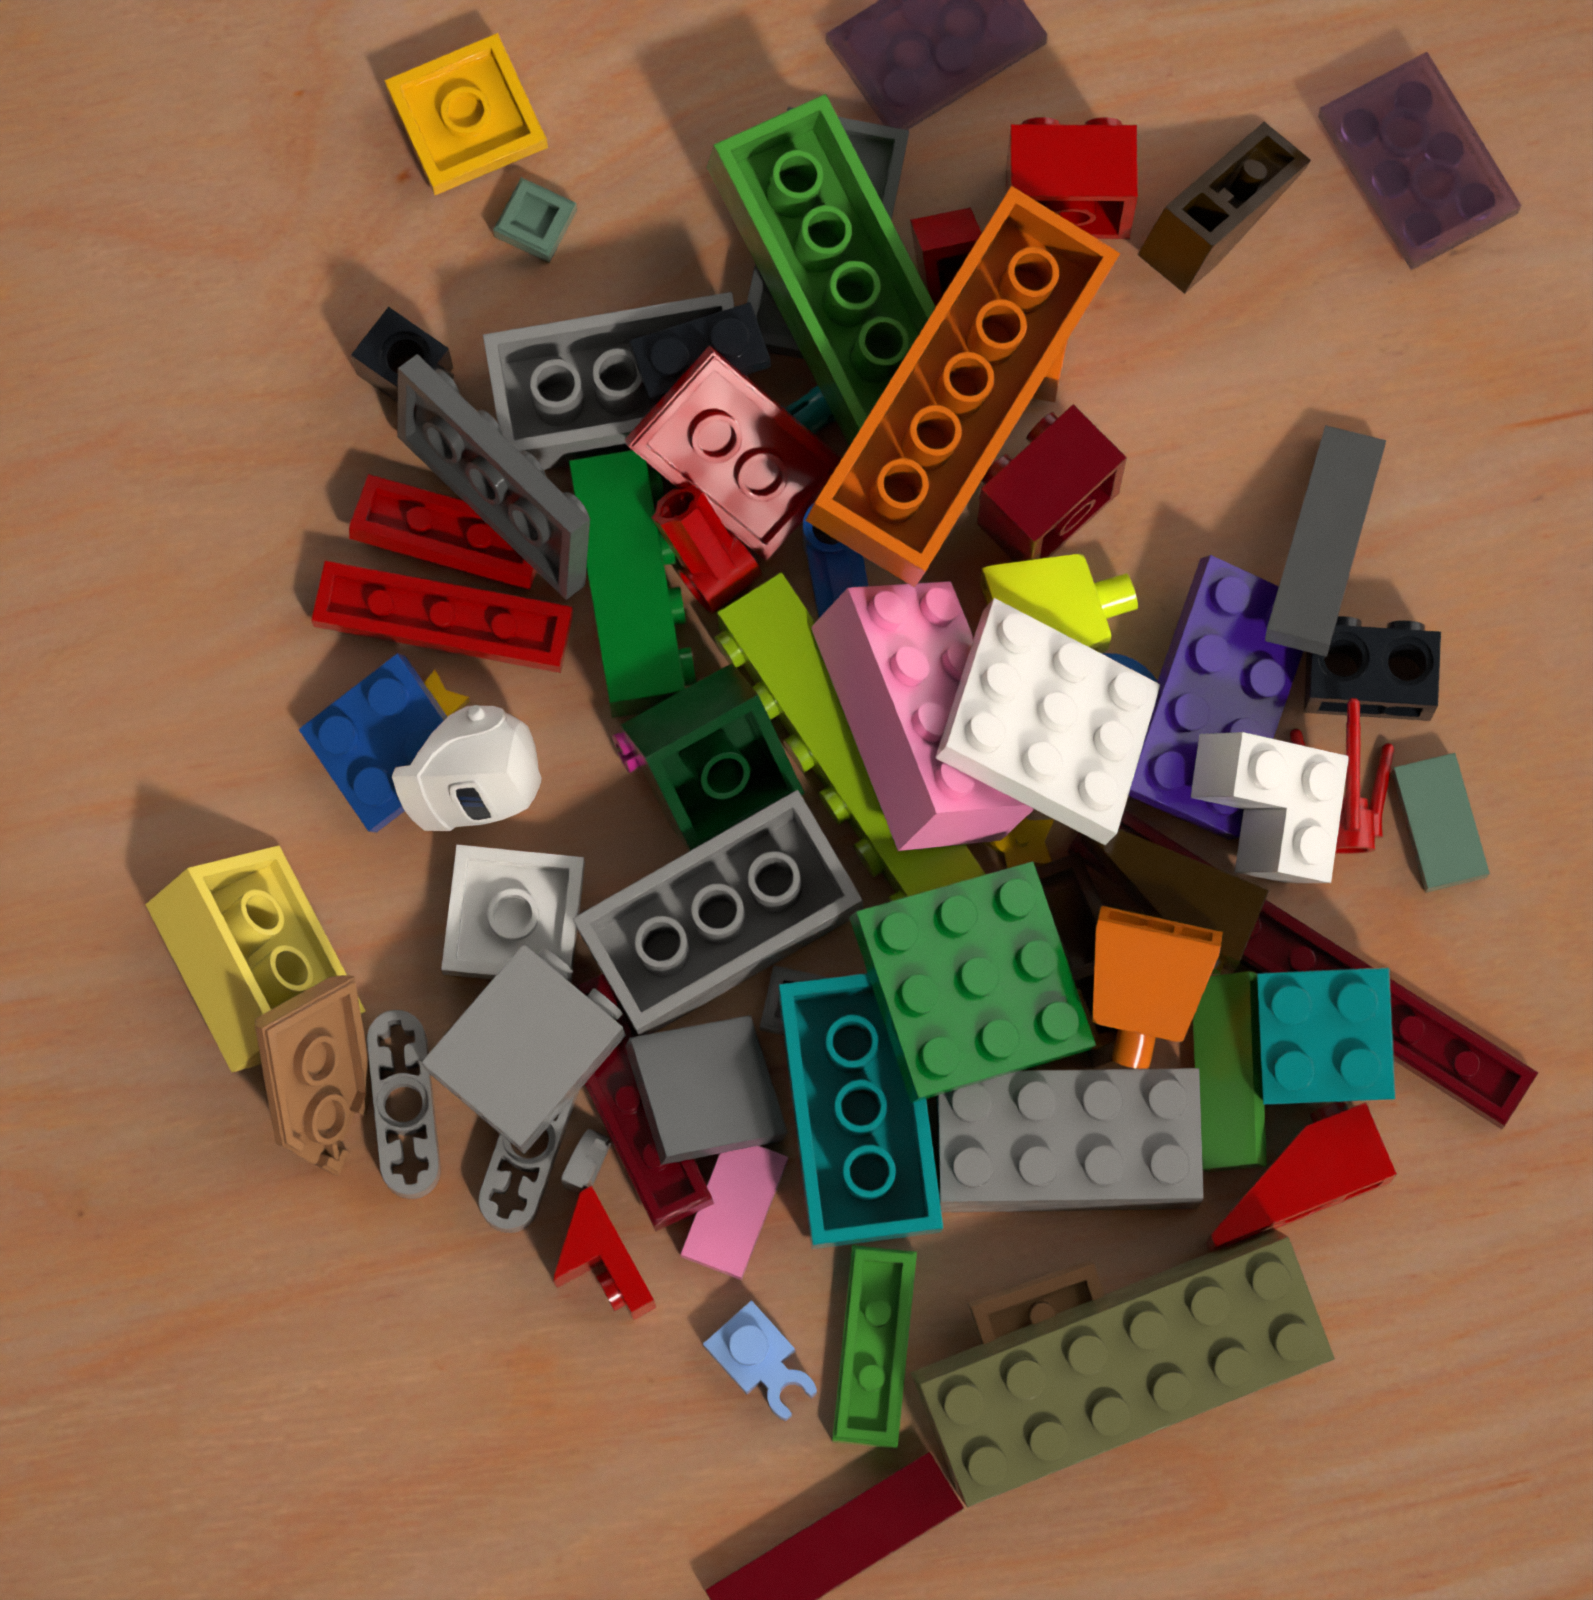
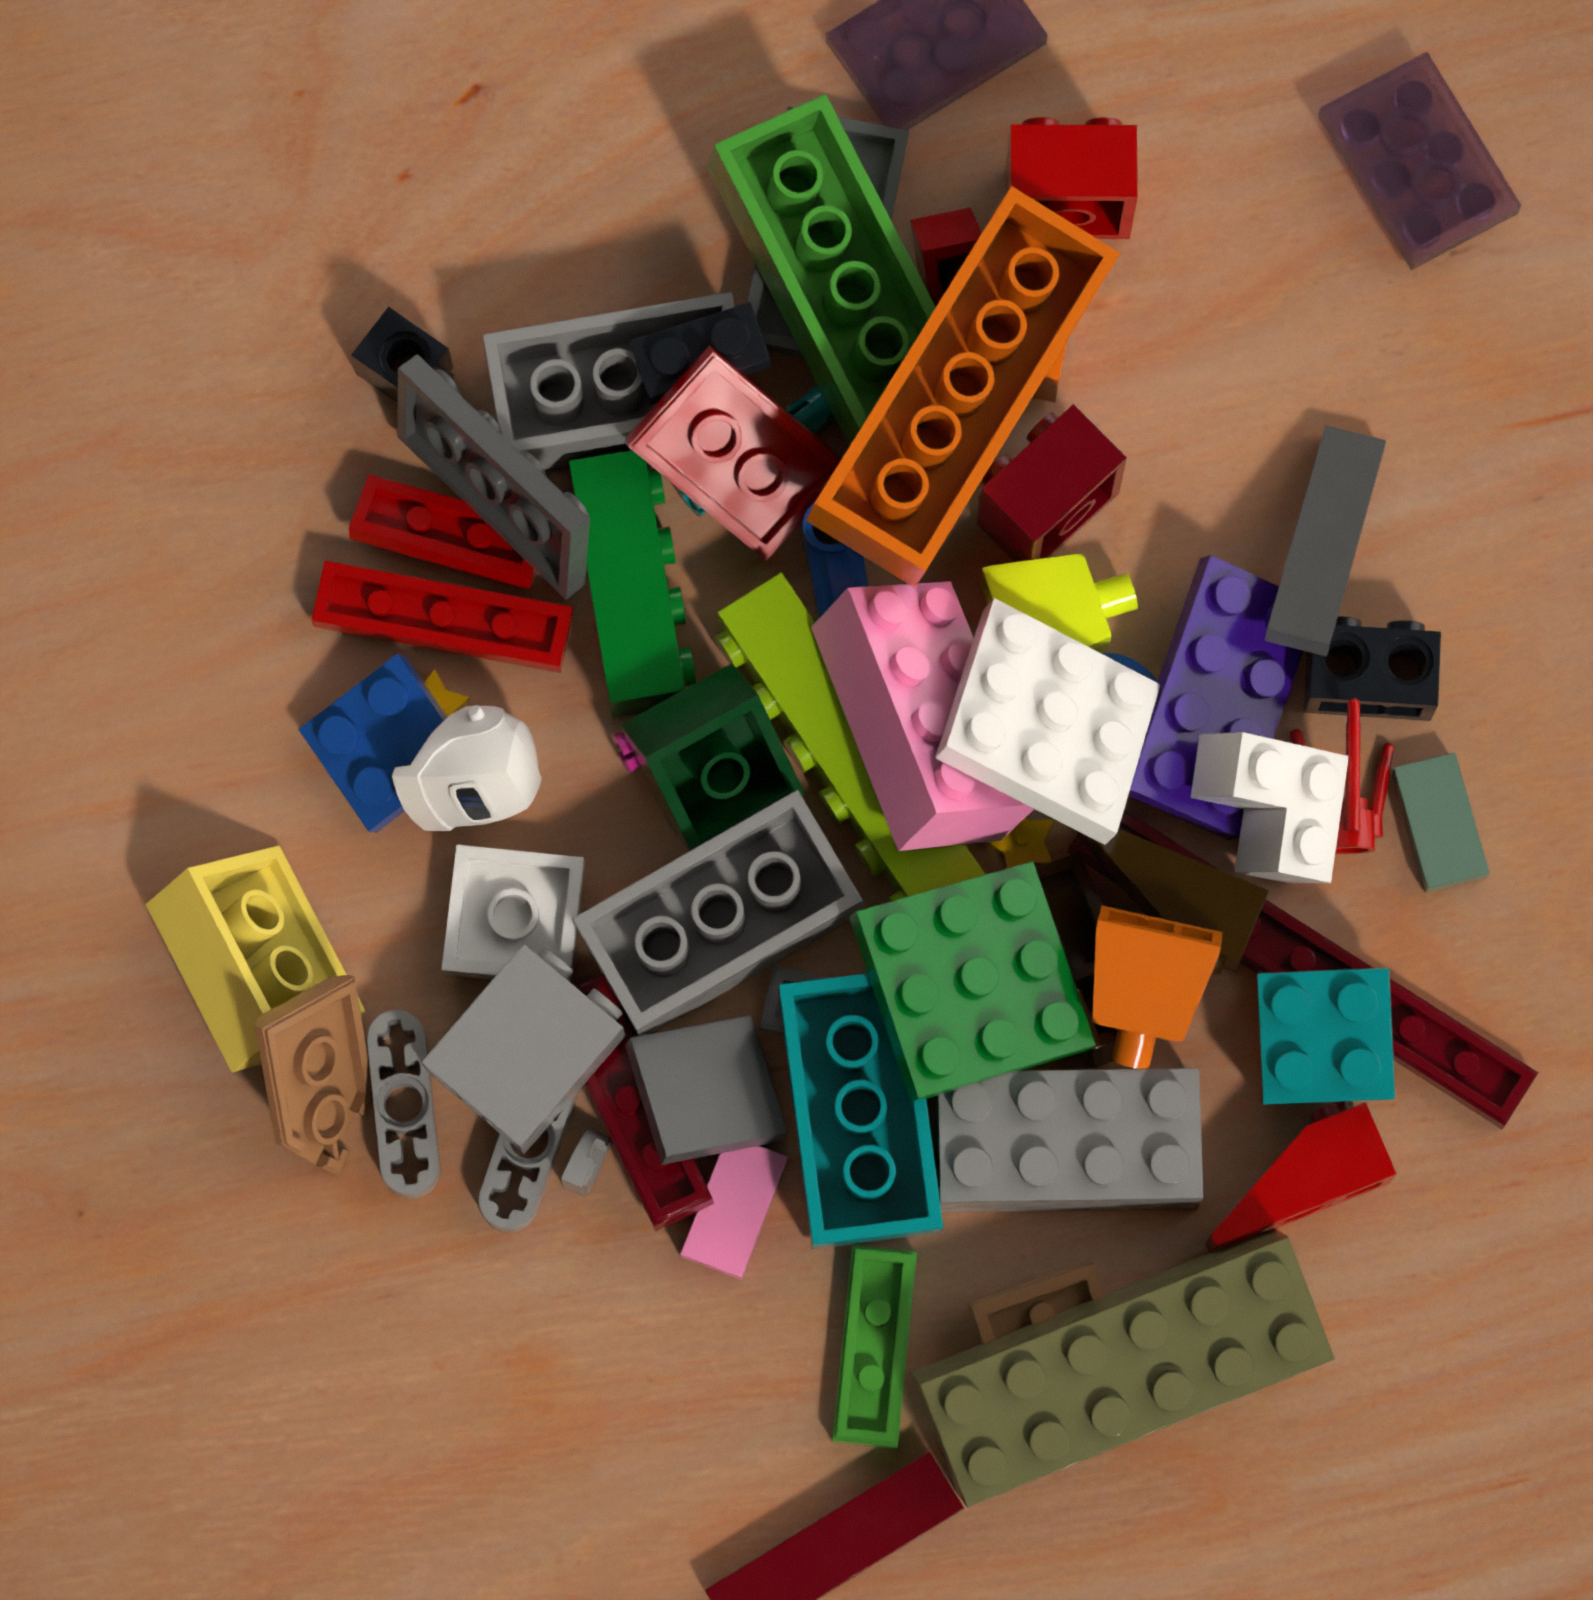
yellow plate [384,33,548,195] -> none
sand green tile [493,177,577,263] -> none
red slope [553,1186,656,1320] -> none
red piece [651,485,762,614] -> none
light blue plate [703,1300,817,1421] -> none
dark brown slope [1137,122,1311,294] -> none
bright green tile [1193,971,1267,1172] -> none

